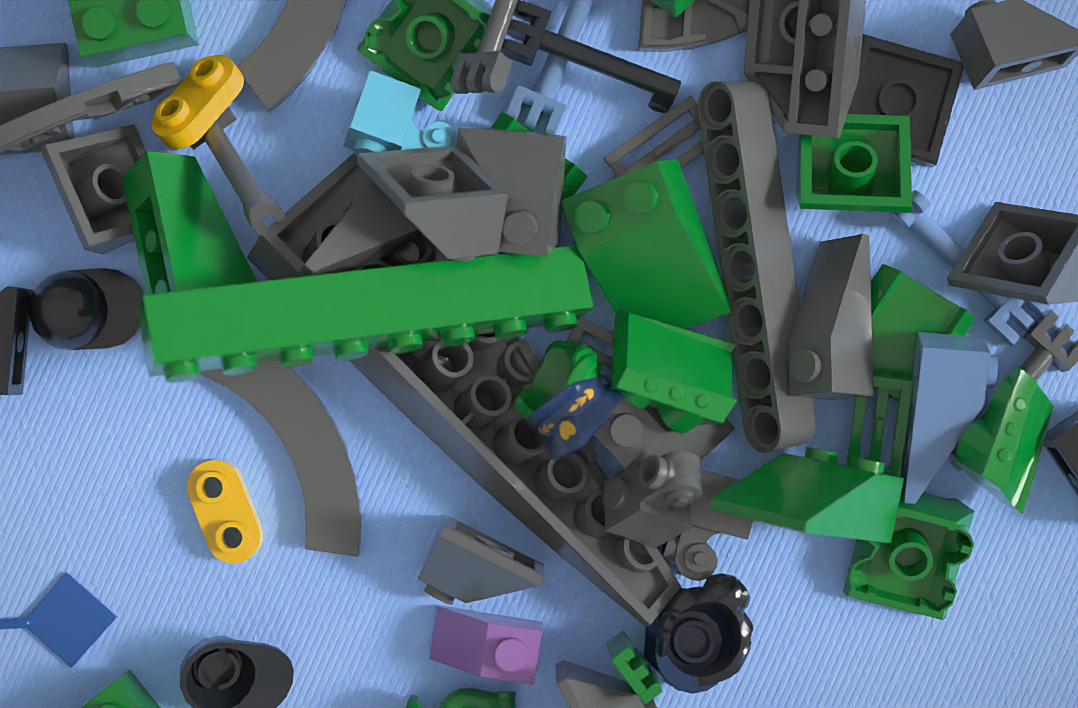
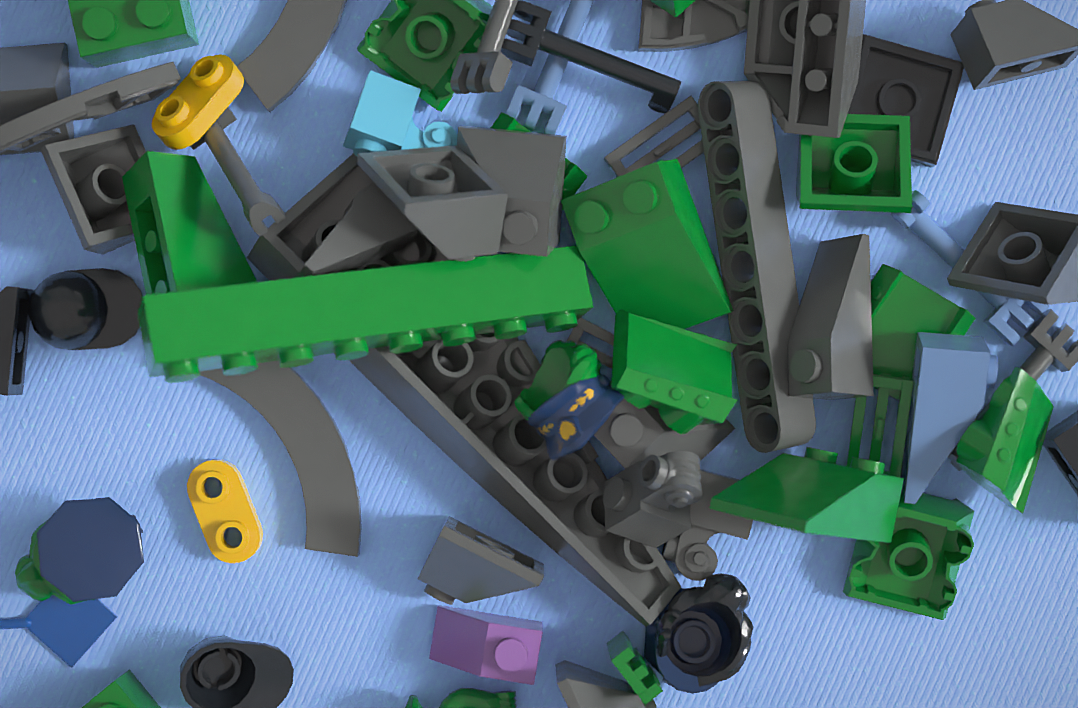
none -> dark blue piece [15,497,144,605]

